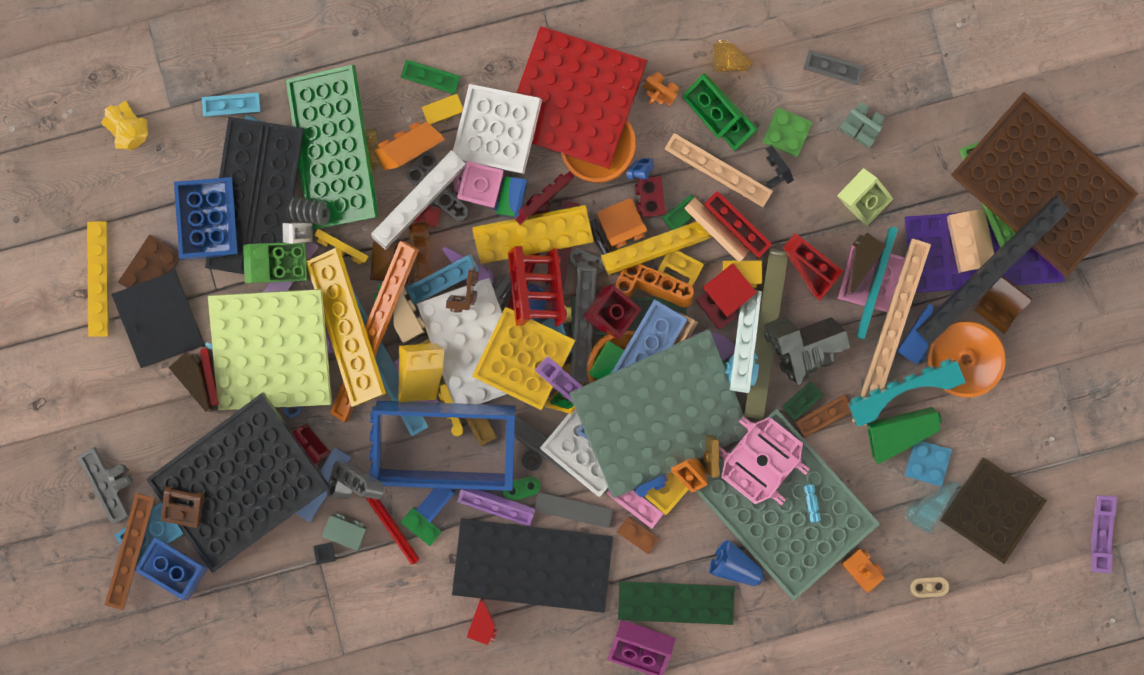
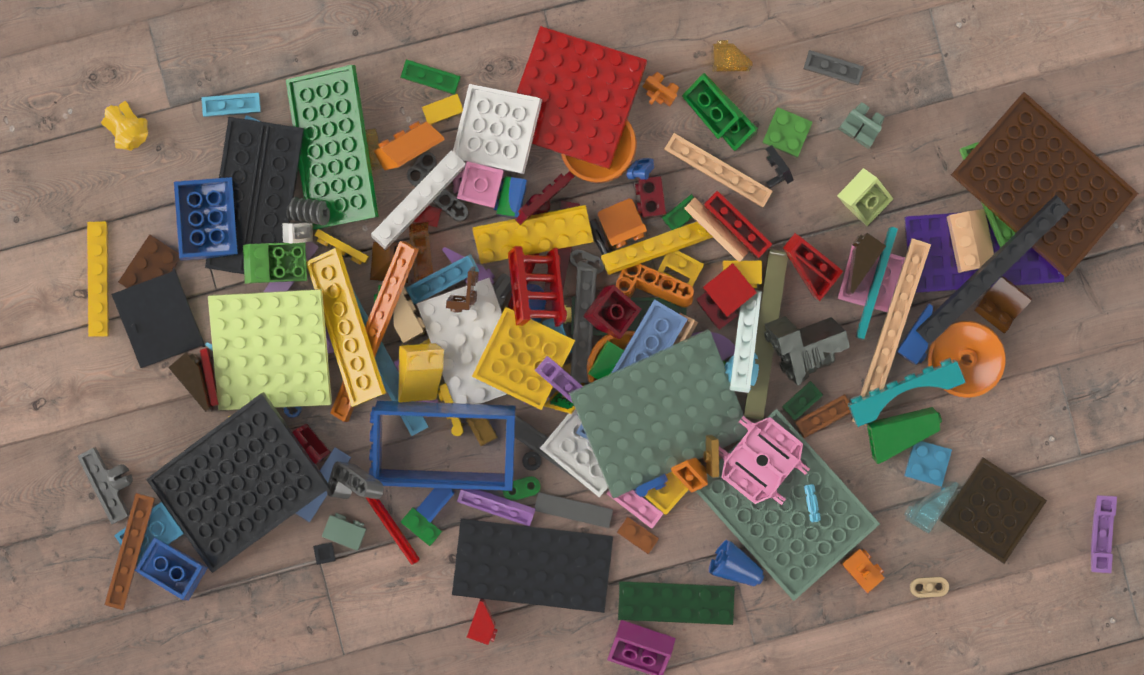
reddish brown plate [161,486,205,528] -> none

